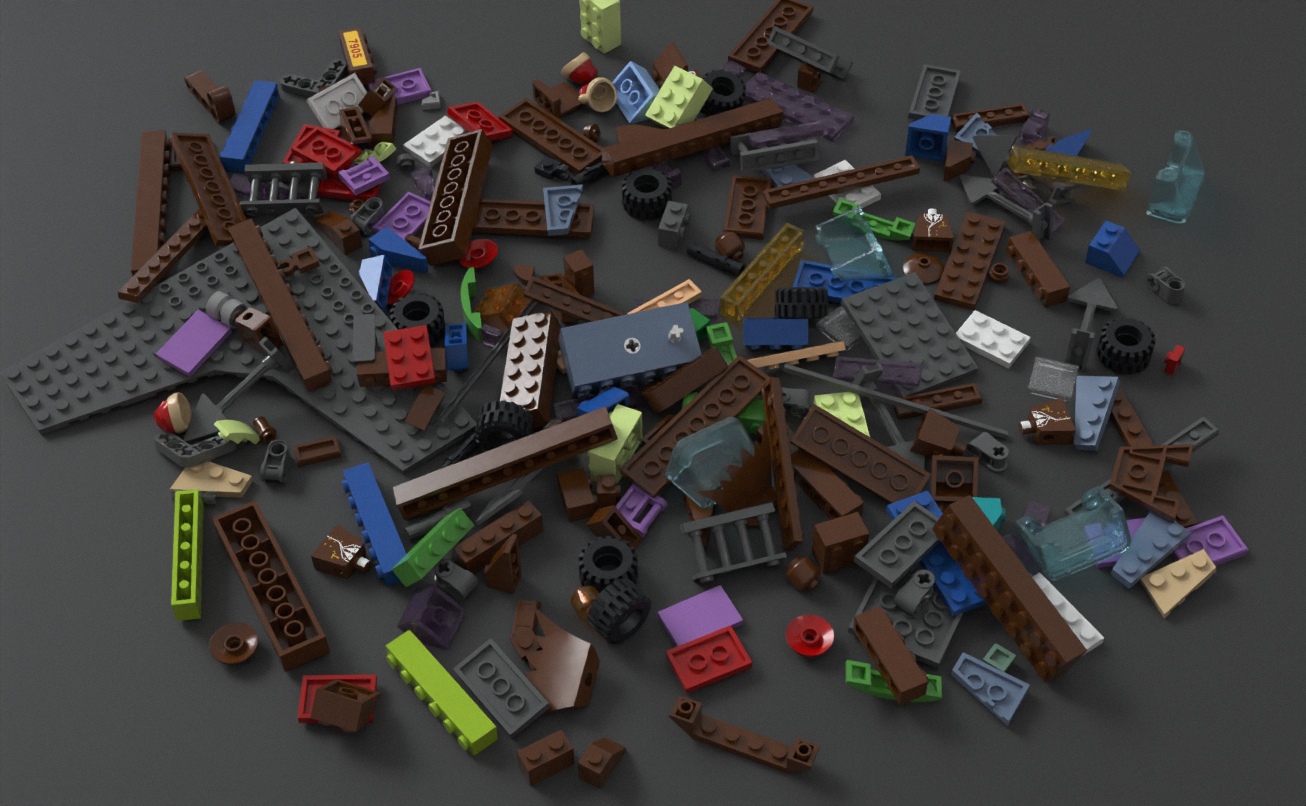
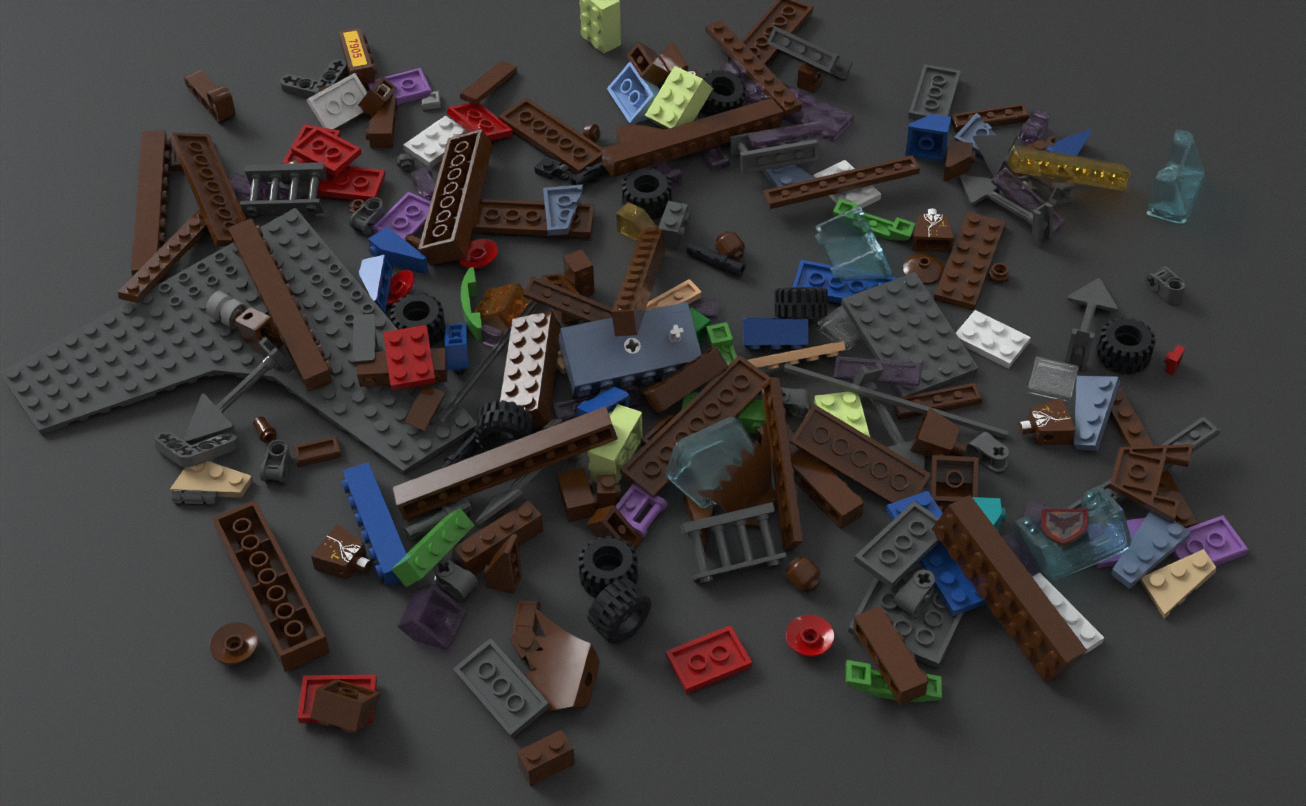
tan piece [154,392,192,434] -> none
medium lavender tile [156,310,232,377] -> none
lime brick [171,489,204,621] -> none
yellowish green slope [214,420,260,445] -> none
blue brick [219,80,280,174] -> none
reddish brown plate [279,246,320,277] -> none
reddish brown slope [313,210,363,256] -> none
medium lavender plate [337,156,390,196] -> none
reddish brown slope [339,107,372,144] -> none
yellowish green slope [353,141,396,166] -> none
lime brick [386,630,498,756] -> none
reddish brown tile [514,264,535,285] -> none
reddish brown bracket [532,79,585,118] -> none
red piece [561,52,598,85] -> none
clear orange head [570,586,600,621] -> none
tan piece [578,77,617,112] -> none
reddish brown slope [578,737,626,789] -> none
medium lavender tile [658,585,743,647] -> none
reddish brown slope [669,695,820,773] -> none
clear yellow brick [720,223,804,323] -> none
reddish brown tile [723,175,772,240] -> none
reddish brown brick [812,512,869,574] -> none
sand blue wing [951,652,1030,727] -> none
sand green plate [982,643,1016,673] -> none
reddish brown brick [1006,231,1070,307] -> none
blue slope [1085,221,1140,278] -> none
none -> reddish brown tile [460,61,517,105]
none -> reddish brown brick [612,227,665,336]
none -> clear yellow slope [616,202,658,241]
none -> reddish brown brick [627,42,668,86]
none -> reddish brown plate [705,20,802,116]
none -> shield [1041,509,1089,546]

